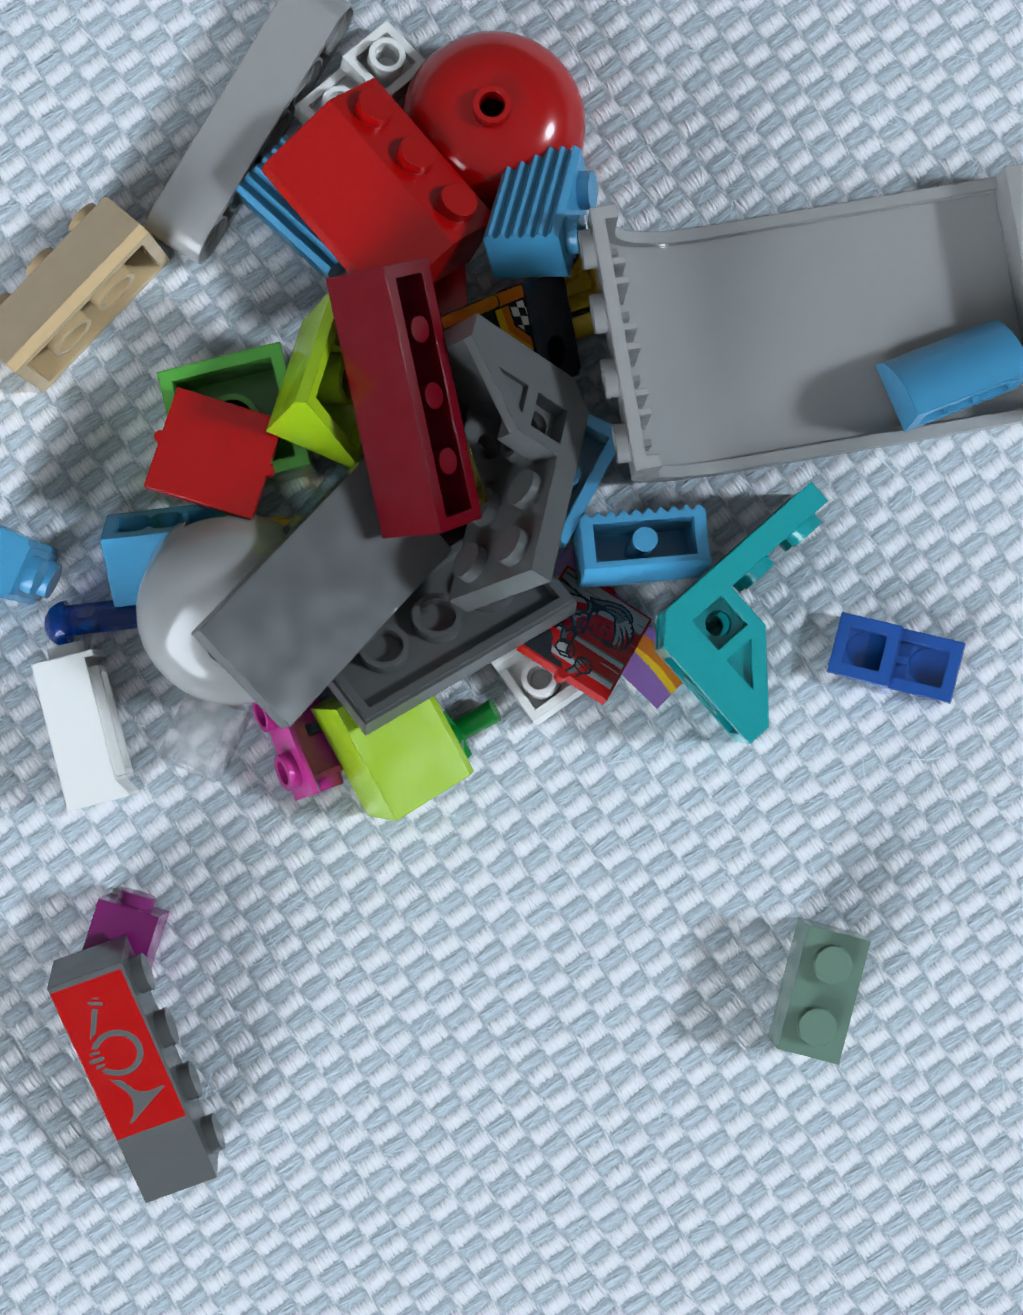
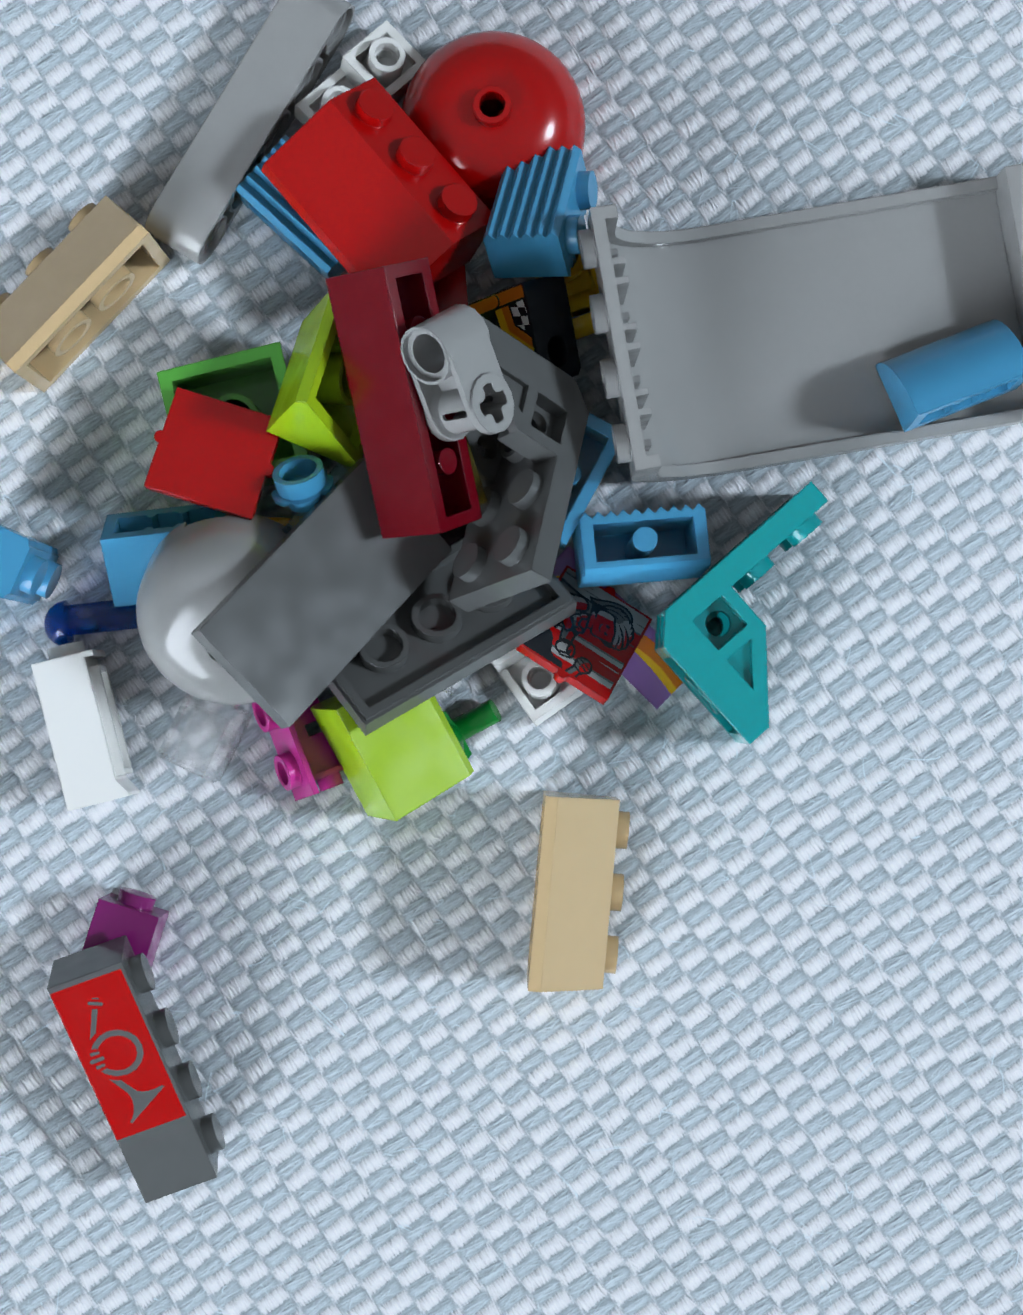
sand green brick [768,917,871,1065] -> none
blue slope [827,612,966,704] -> none
none -> dark azure plate [272,455,334,513]
none -> light grey piece [400,304,514,442]
none -> tan slope [527,790,630,992]

